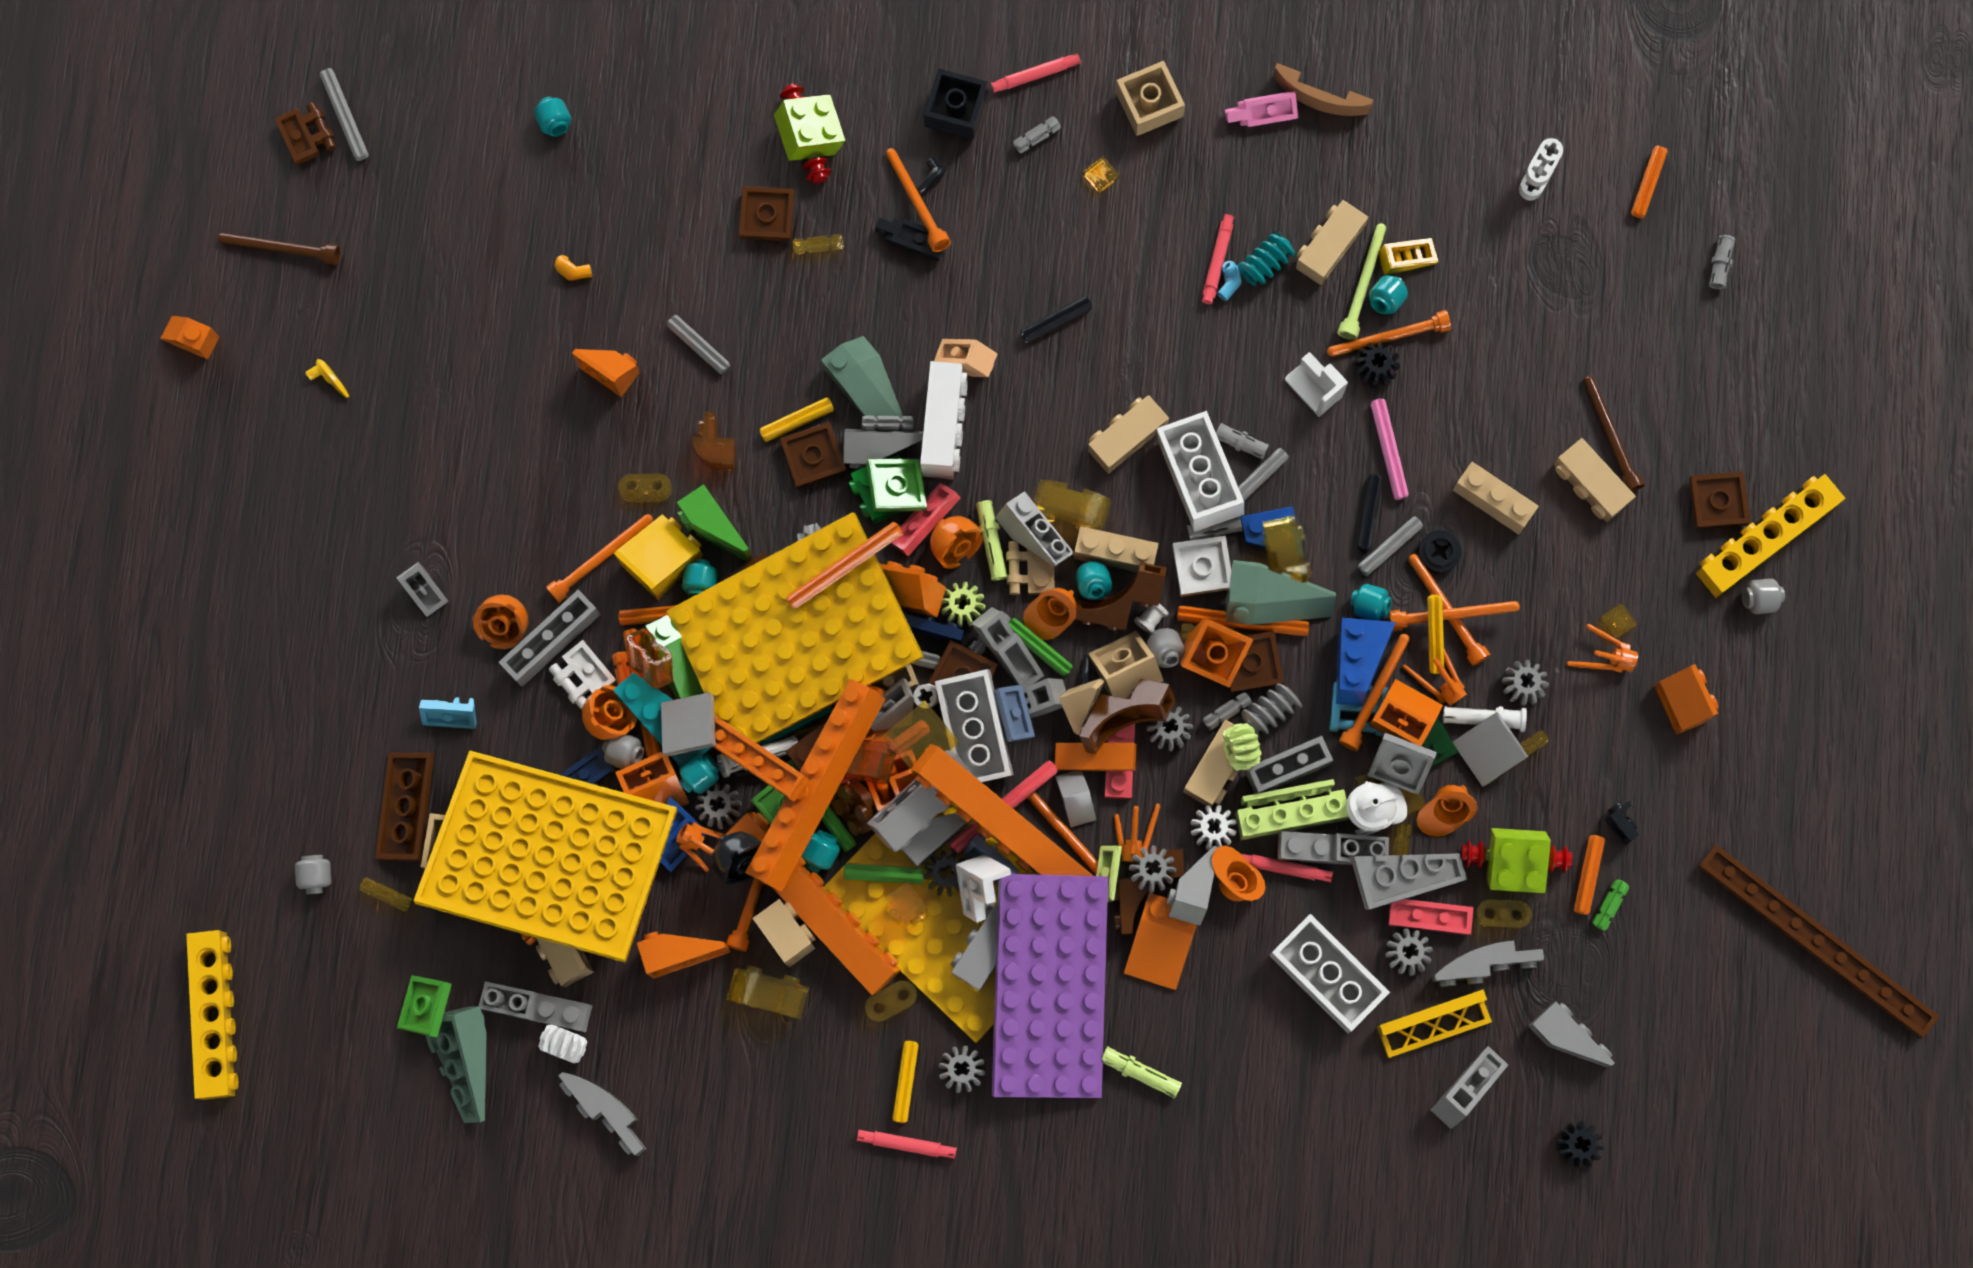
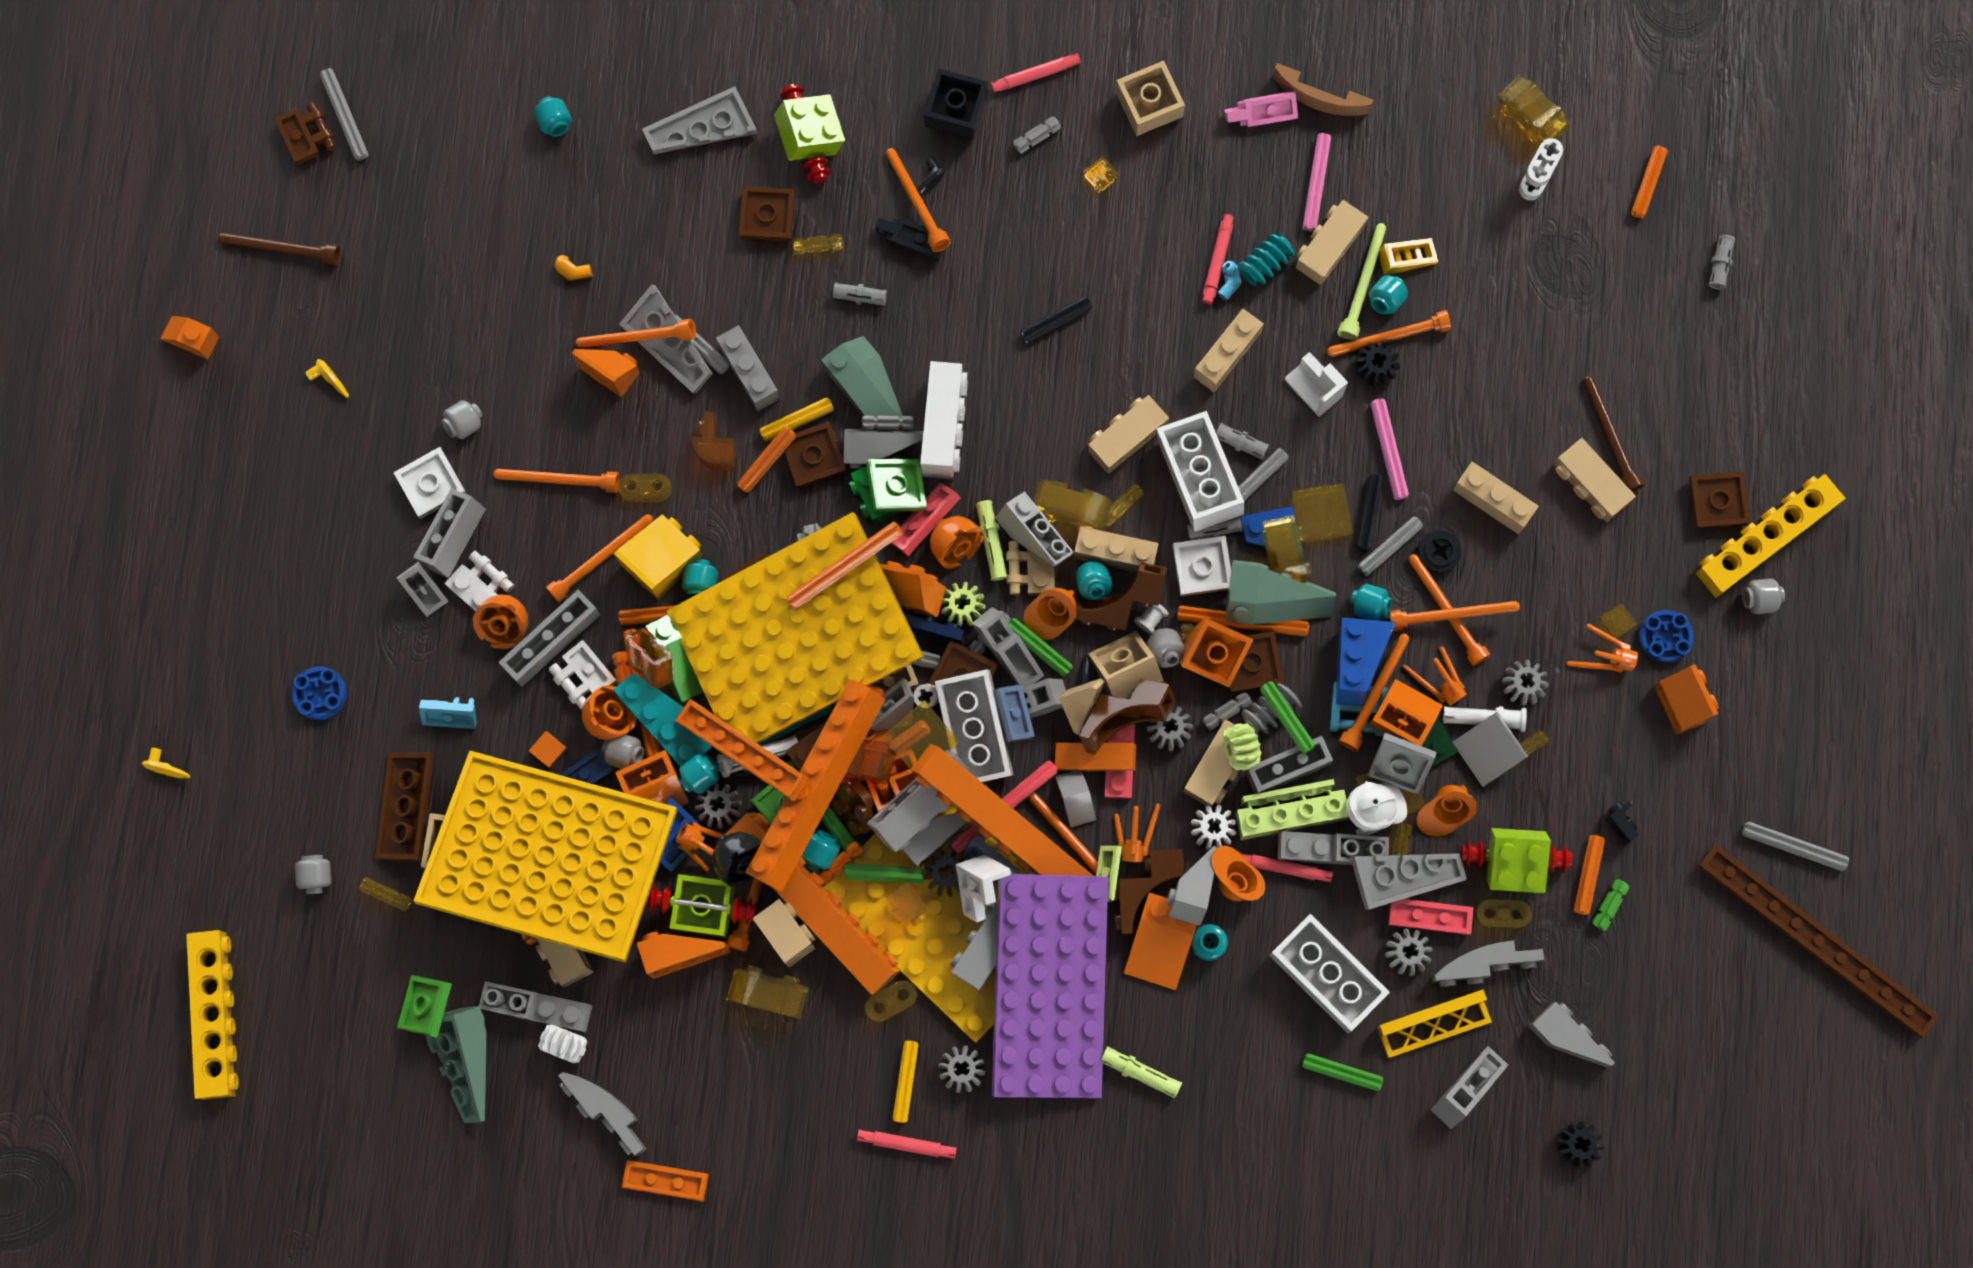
light grey tile [661,692,716,756] -> none
bright green slope [677,484,753,562] -> none
light nougat slope [934,339,997,377] -> none
light grey gear [1129,846,1176,893] -> none
yellow axle [1427,595,1444,674] -> none
none -> yellow bar [142,748,190,778]
none -> blue tile [292,667,347,720]
none -> white plate [394,447,466,519]
none -> light grey brick [413,489,486,578]
none -> light grey head [441,400,482,439]
none -> white plate [445,551,514,611]
none -> orange piece [493,469,620,493]
none -> orange tile [529,731,568,769]
none -> orange piece [575,319,696,348]
none -> light grey wing [619,285,713,393]
none -> orange tile [622,1160,709,1202]
none -> light grey wing [642,86,757,154]
none -> lime brick [645,874,757,939]
none -> light grey brick [716,325,780,412]
none -> orange axle [737,426,796,493]
none -> orange axle [818,842,864,885]
none -> light grey pin [833,282,887,306]
none -> clear yellow axle [1099,484,1144,527]
none -> teal head [1191,924,1228,961]
none -> tan brick [1194,309,1264,392]
none -> bright green axle [1260,681,1315,754]
none -> clear yellow tile [1291,483,1353,544]
none -> bright pink axle [1302,133,1331,232]
none -> bright green axle [1302,1054,1383,1091]
none -> clear yellow brick [1497,76,1570,144]
none -> blue tile [1638,610,1694,664]
none -> light grey axle [1742,822,1849,871]

